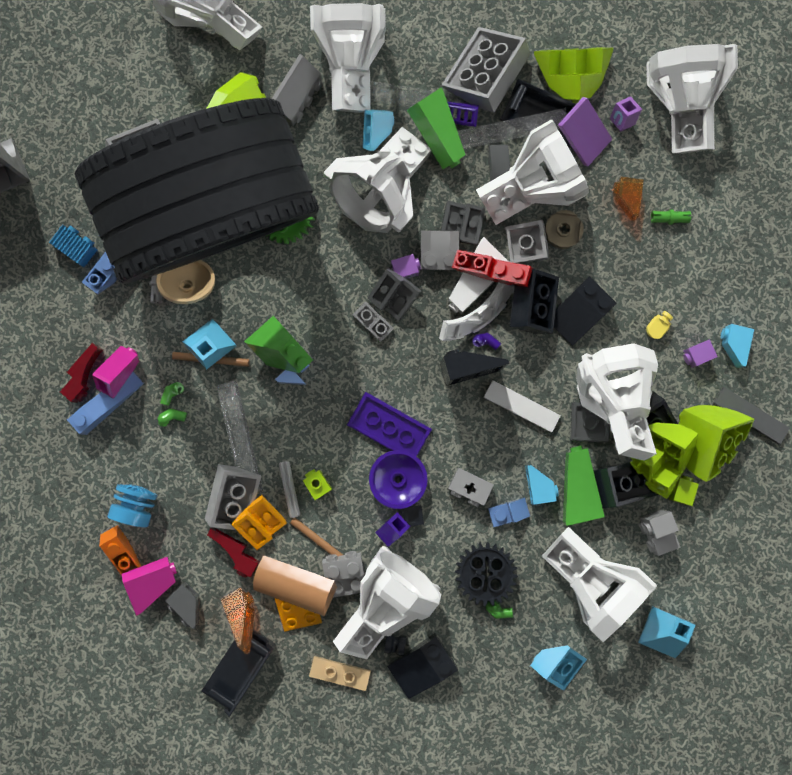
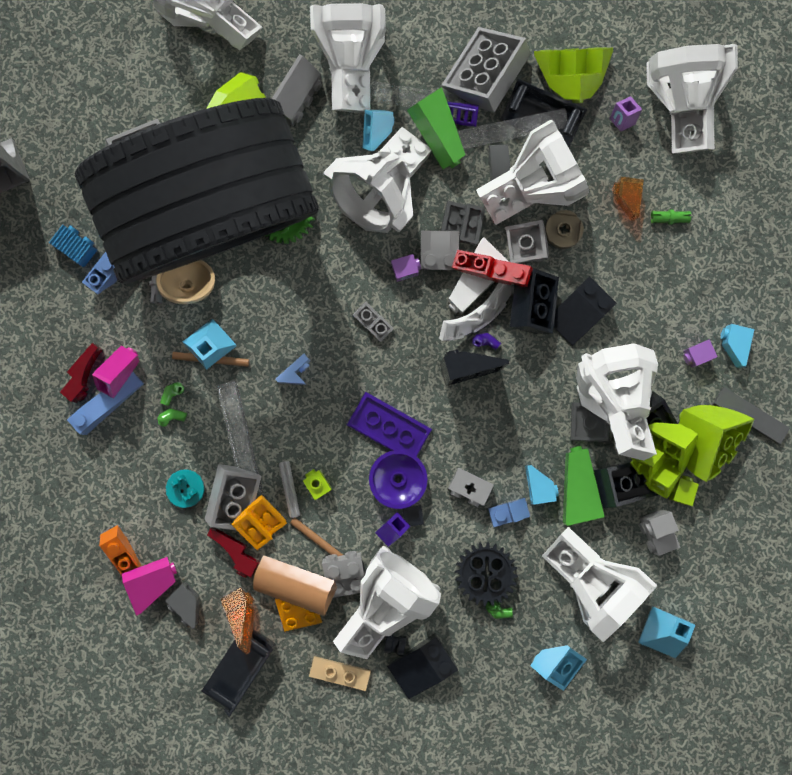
dark azure wheel [107,484,158,528] -> none
bright green slope [244,316,313,373] -> none
dark grey slope [368,269,421,321] -> none
white tile [483,380,561,433] -> none
medium lavender tile [558,97,612,166] -> none
light yellow arm [646,311,673,339] -> none
none -> teal plate [166,469,205,508]

